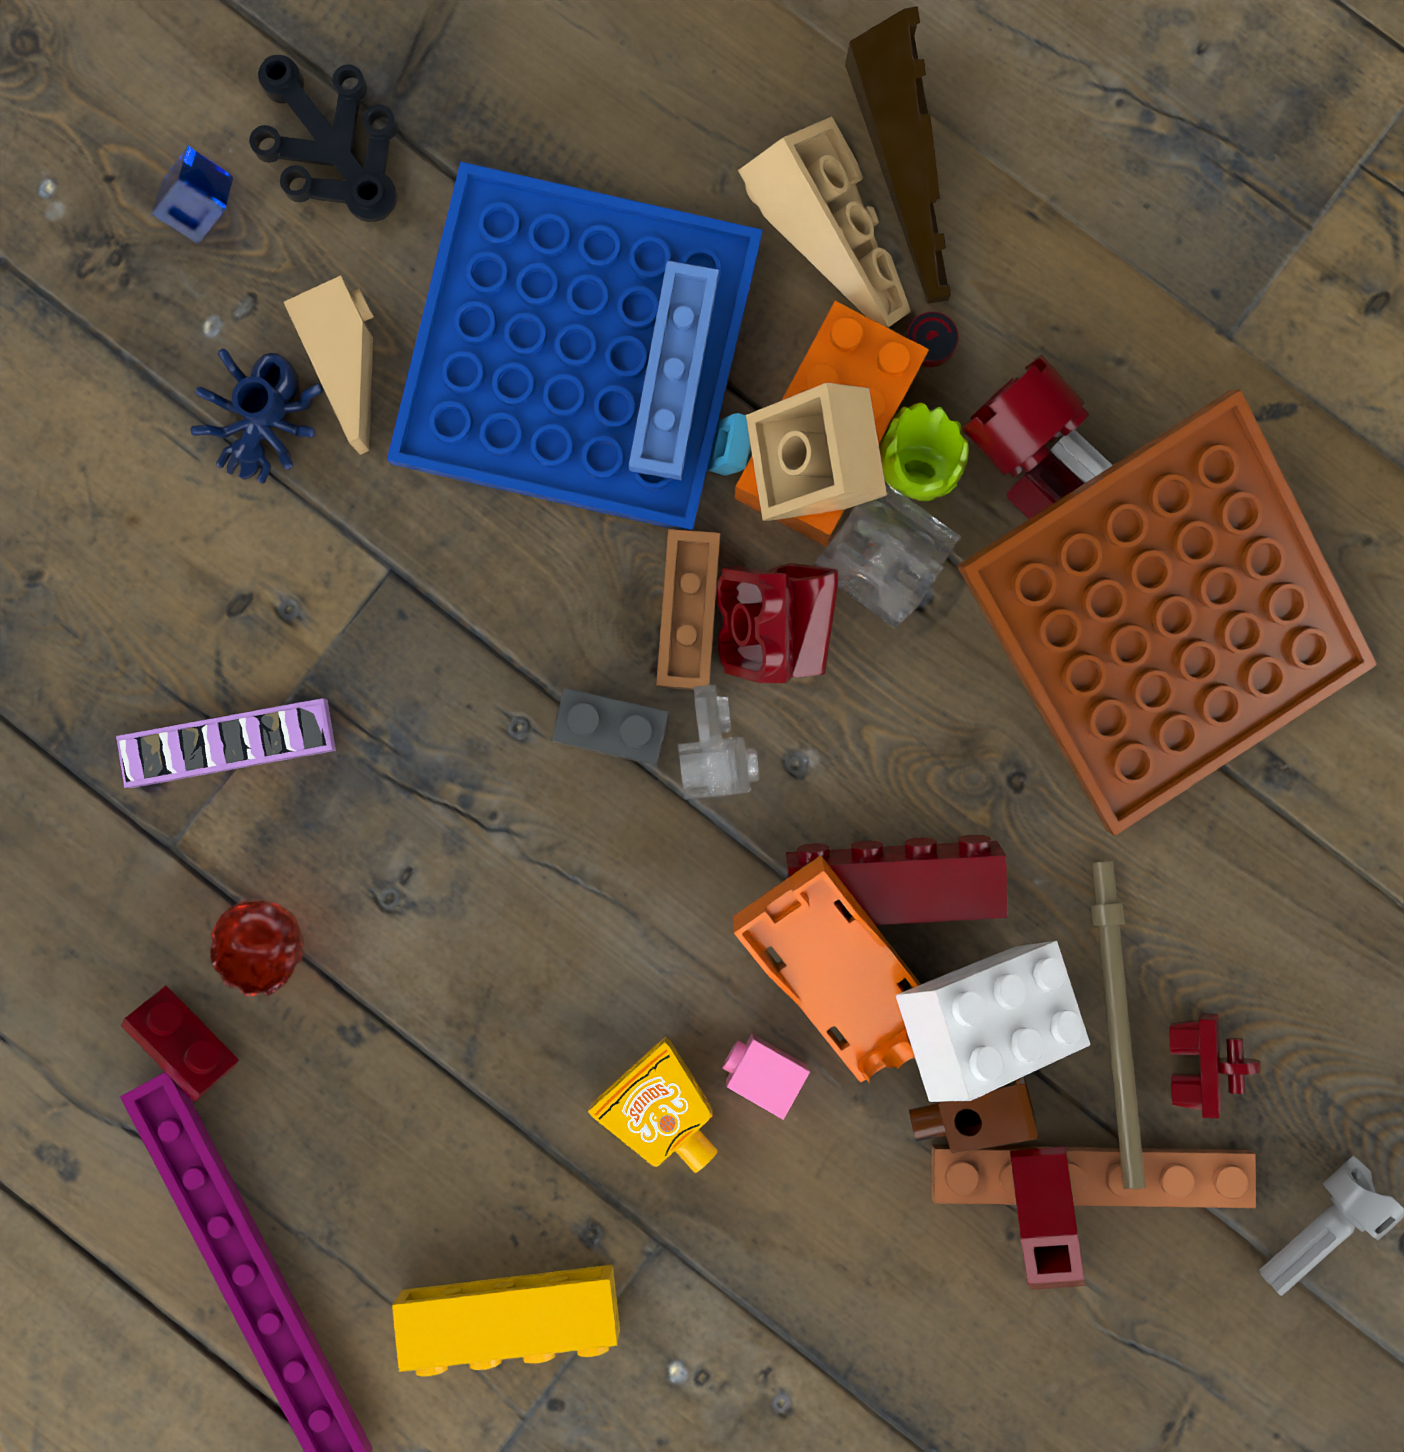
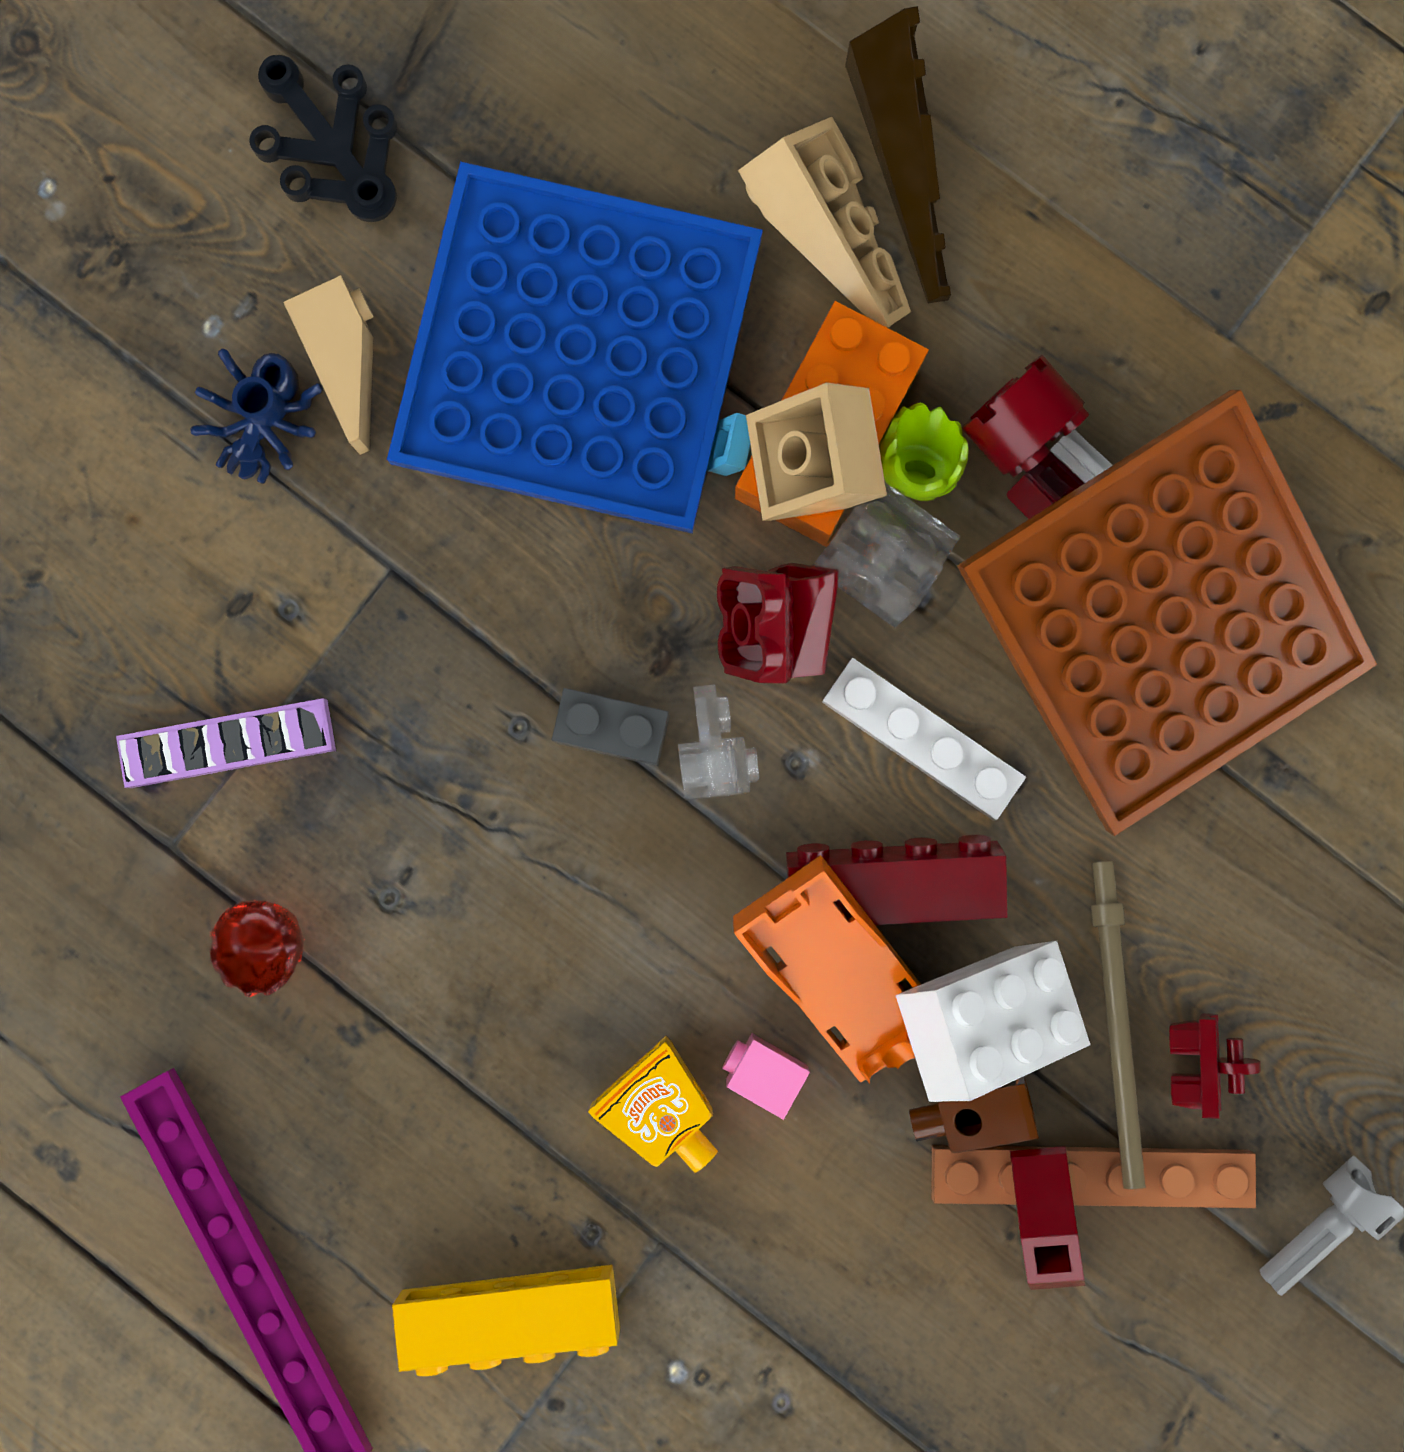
dark red plate [121,985,239,1102] -> none
clear blue panel [152,146,233,244] -> none
medium blue plate [629,261,719,480] -> none
medium nougat plate [656,529,720,691] -> none
black tile [905,312,959,368] -> none
none -> white plate [822,658,1026,820]

